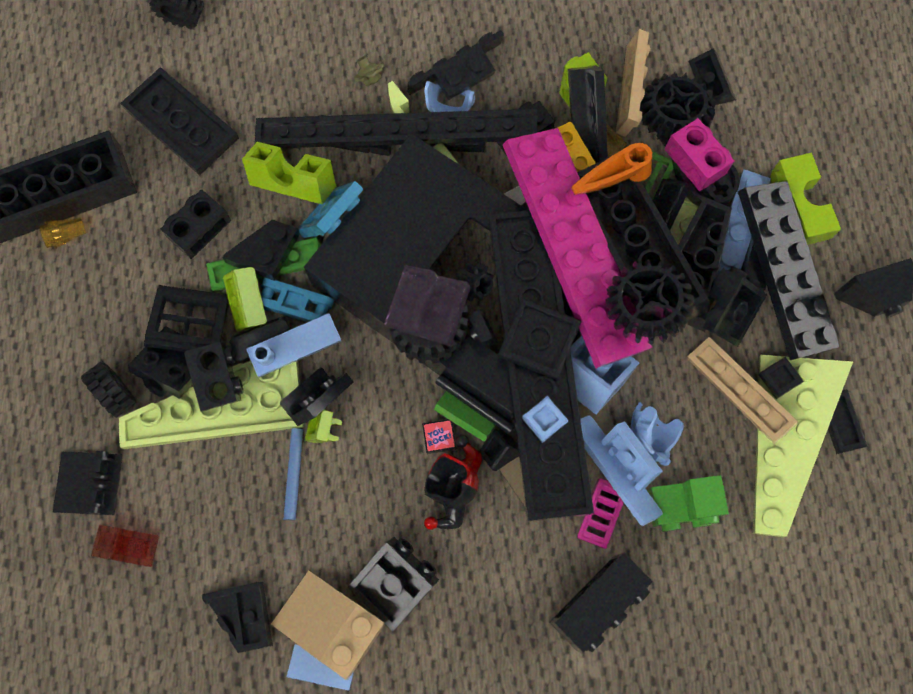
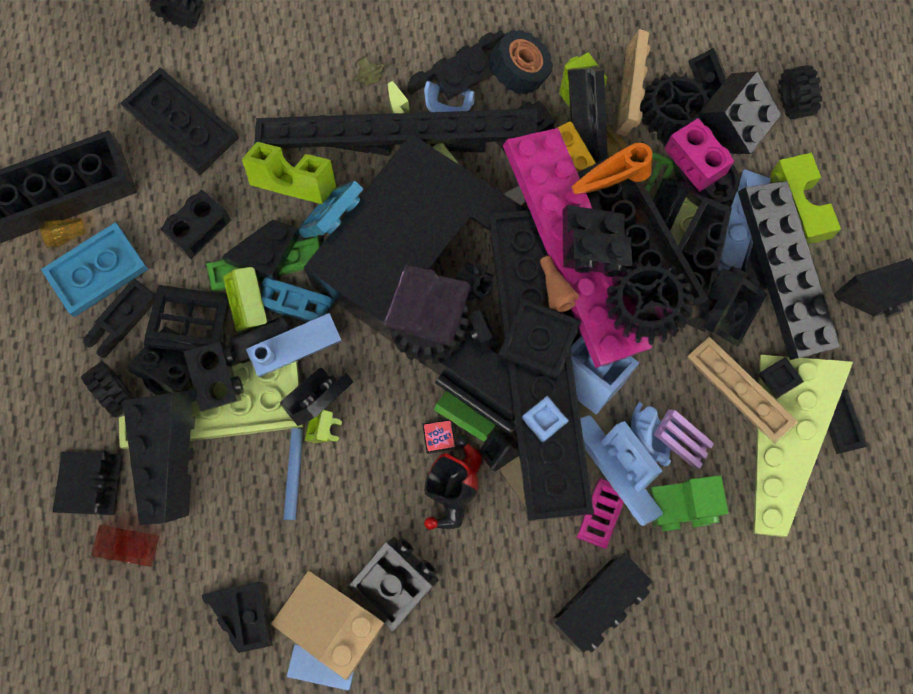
none -> dark azure plate [41,222,148,317]
none -> black hinge [83,278,156,359]
none -> black wedge [122,390,197,525]
none -> black wheel [489,30,553,94]
none -> nougat cone [540,256,579,312]
none -> black plate [562,205,632,277]
none -> lavender tile [654,409,714,469]
none -> black brick [700,71,781,154]
none -> black tyre [778,65,822,120]

